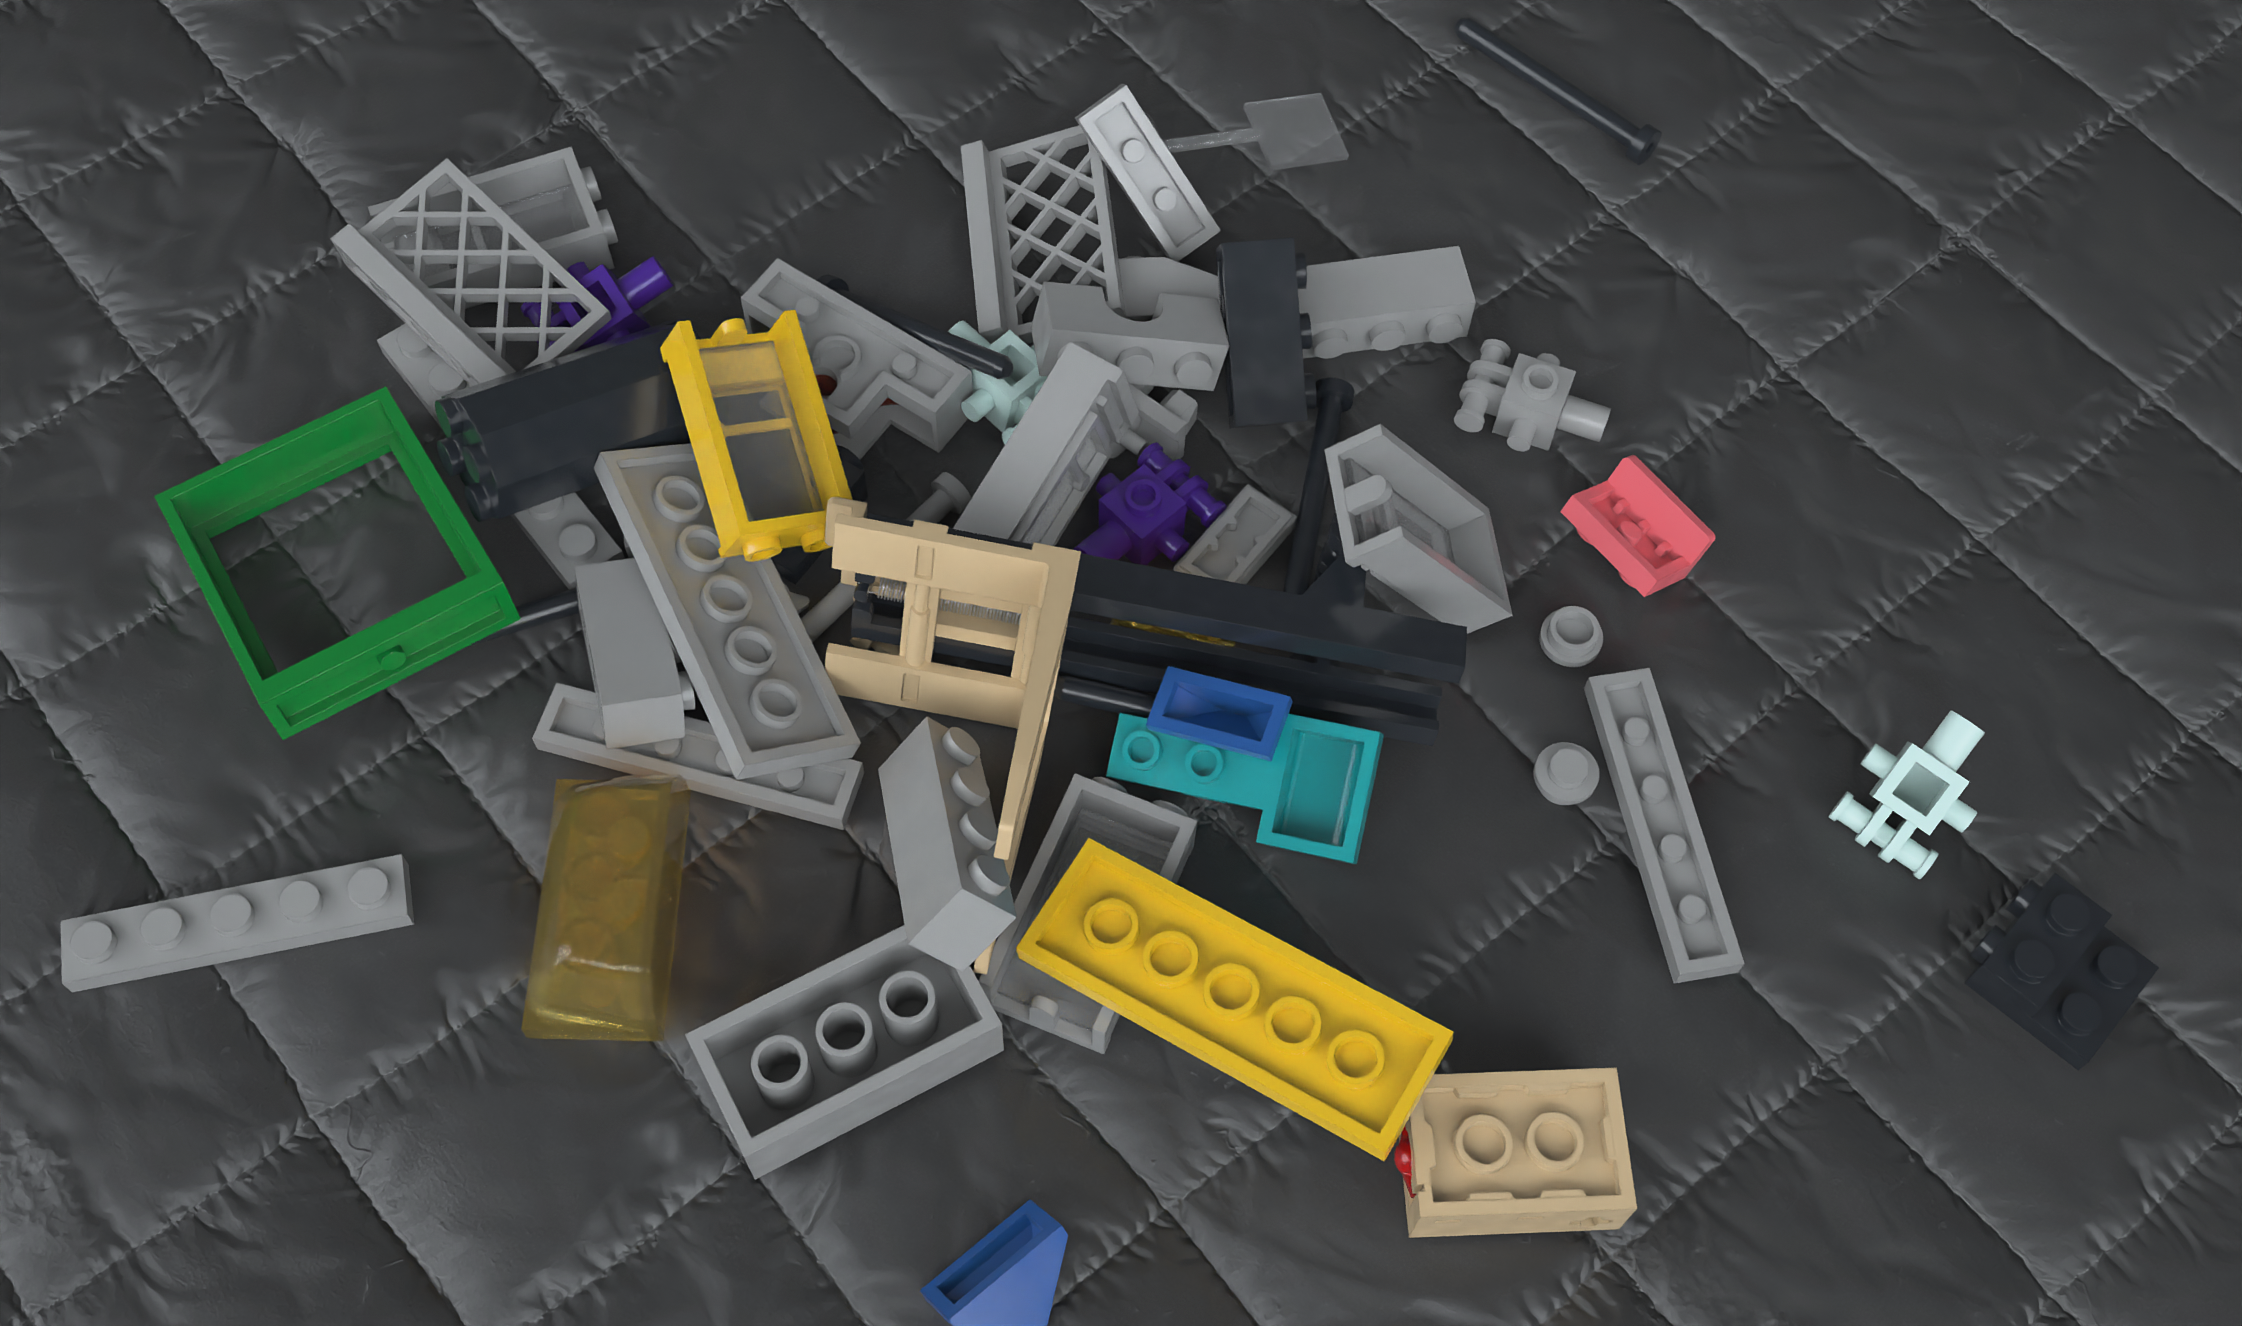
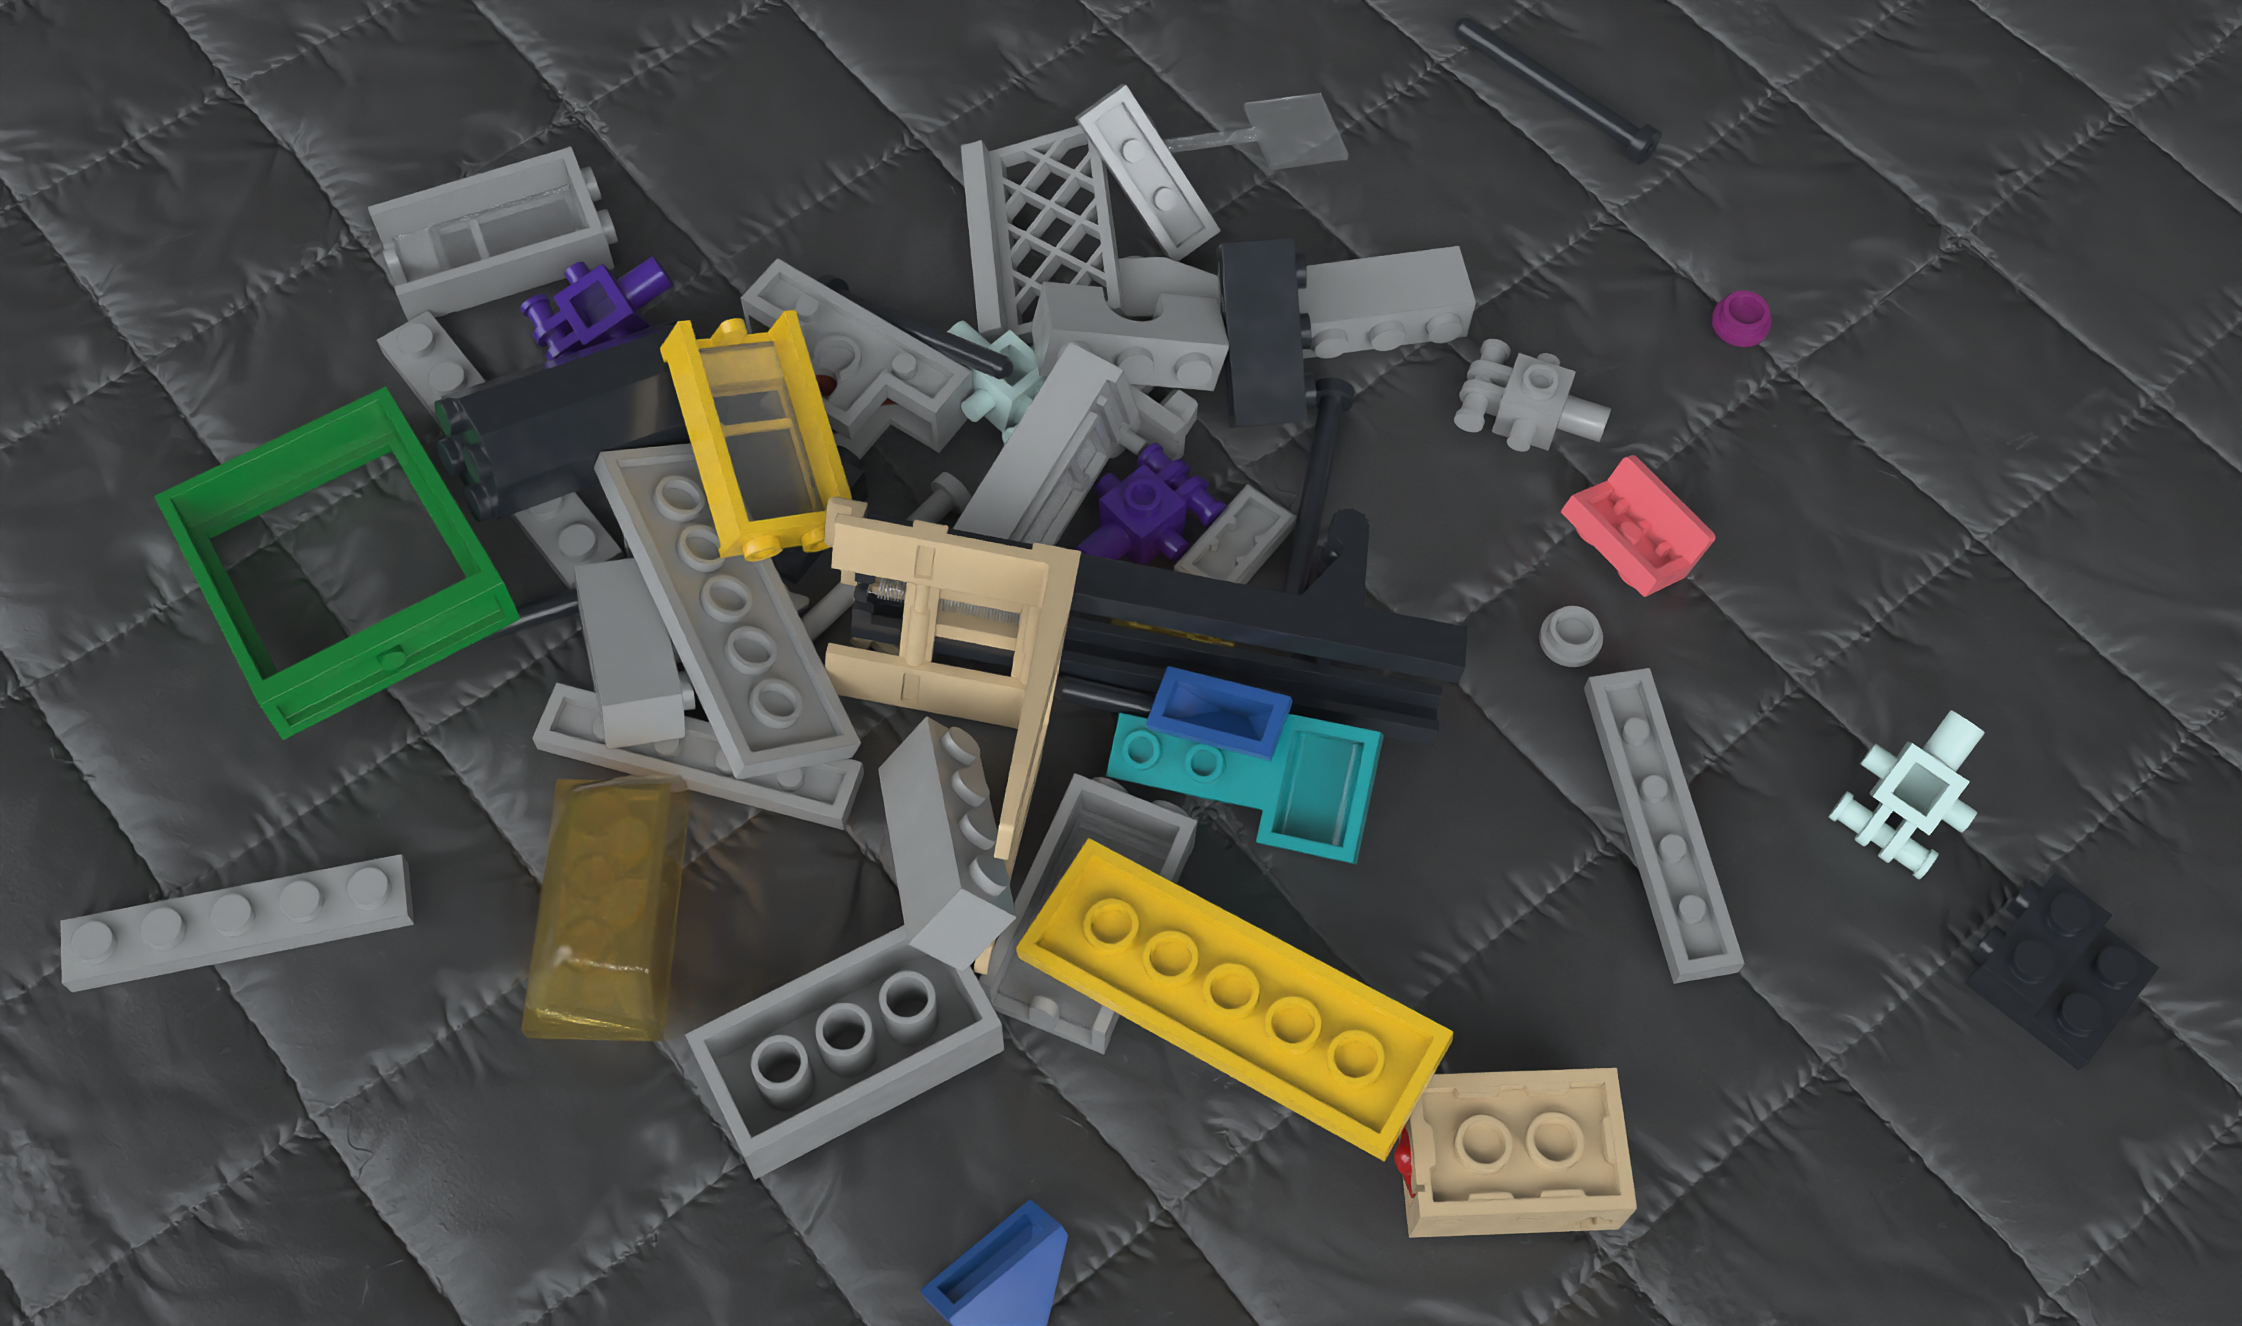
light grey fence [330,158,612,386] -> none
light grey door [1324,424,1513,634] -> none
light grey plate [1533,742,1599,805] -> none
none -> magenta plate [1712,291,1772,347]

